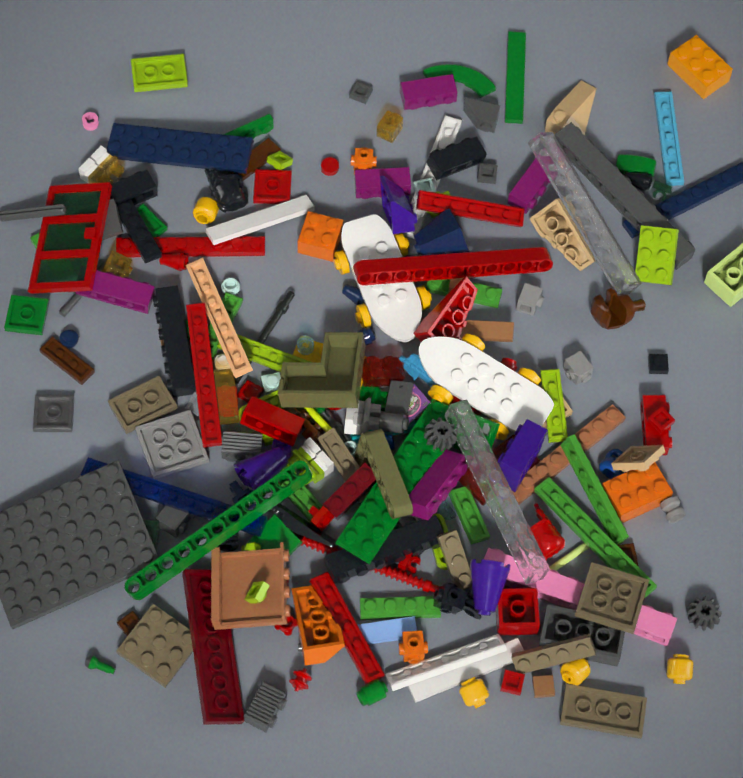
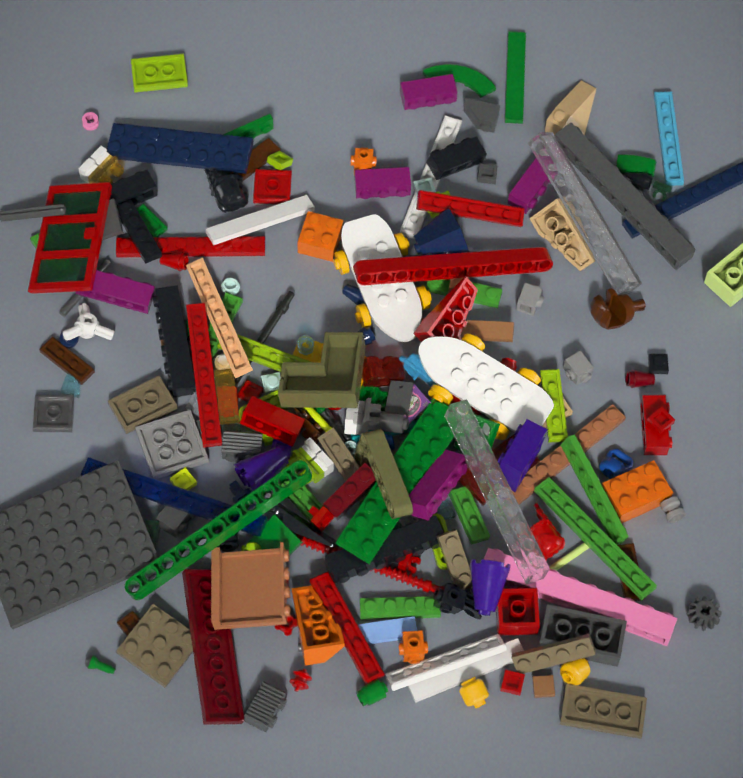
green plate [4,295,49,335] -> none
clear yellow brick [102,250,133,278] -> none
yellow head [193,197,219,224] -> none
lime plate [245,581,270,604] -> none
red tile [321,157,339,176] -> none
dark grey tile [349,81,373,104] -> none
clear yellow brick [377,110,403,143] -> none
dark purple slope [380,176,417,234] -> none
dark grey gear [424,417,458,452] -> none
dark tan plate [575,562,649,634] -> none
tan plate [611,445,665,472] -> none
lime plate [634,225,679,285] -> none
yellow head [666,654,694,684] -> none
light orange brick [668,35,733,99] -> none
none -> clear light blue tile [61,374,80,398]
none -> white bush [62,303,115,340]
none -> neon yellow plate [169,467,197,493]
none -> dark red cone [625,369,655,388]

